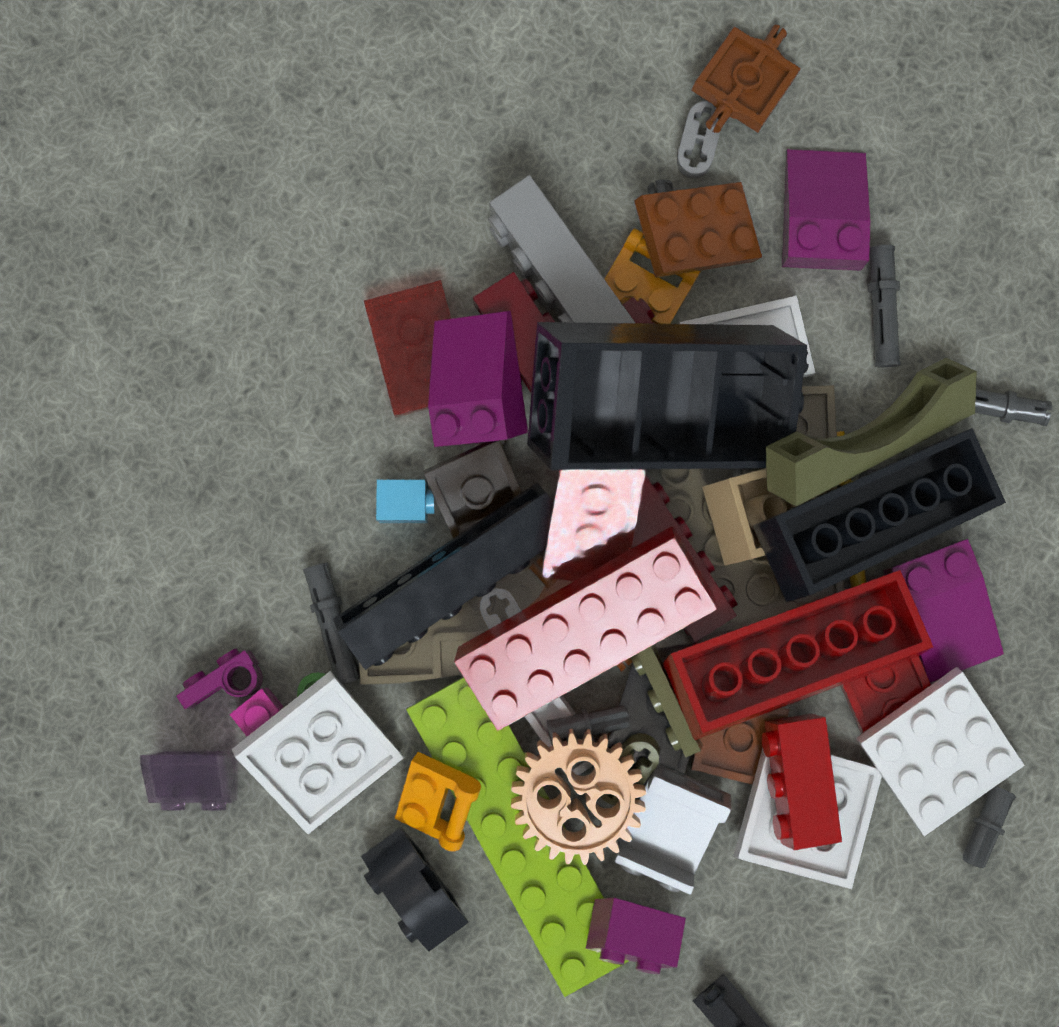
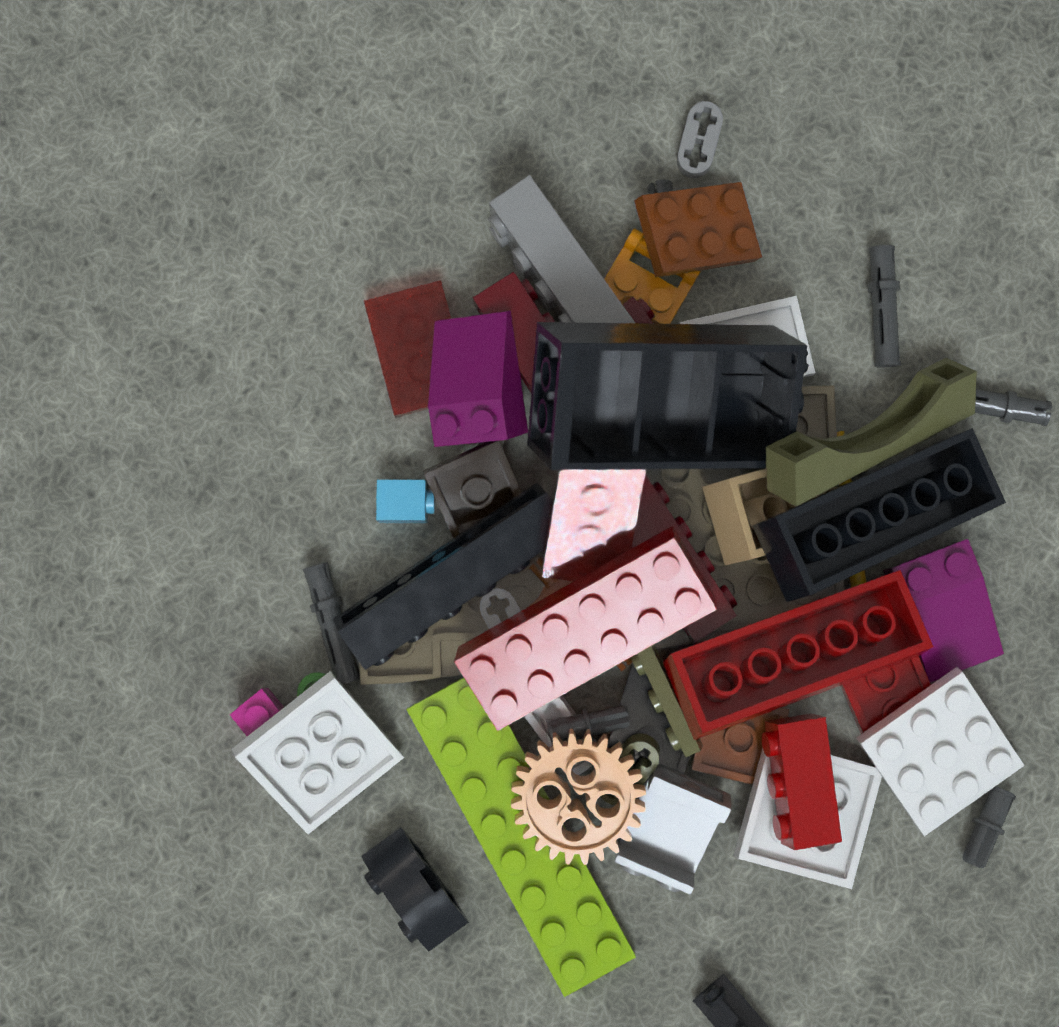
clear purple slope [140,751,238,811] -> none
magenta plate [176,648,263,709] -> none
light orange plate [394,752,481,851] -> none
magenta brick [586,897,686,974] -> none
dark orange plate [691,25,801,133] -> none
magenta slope [782,149,870,271] -> none

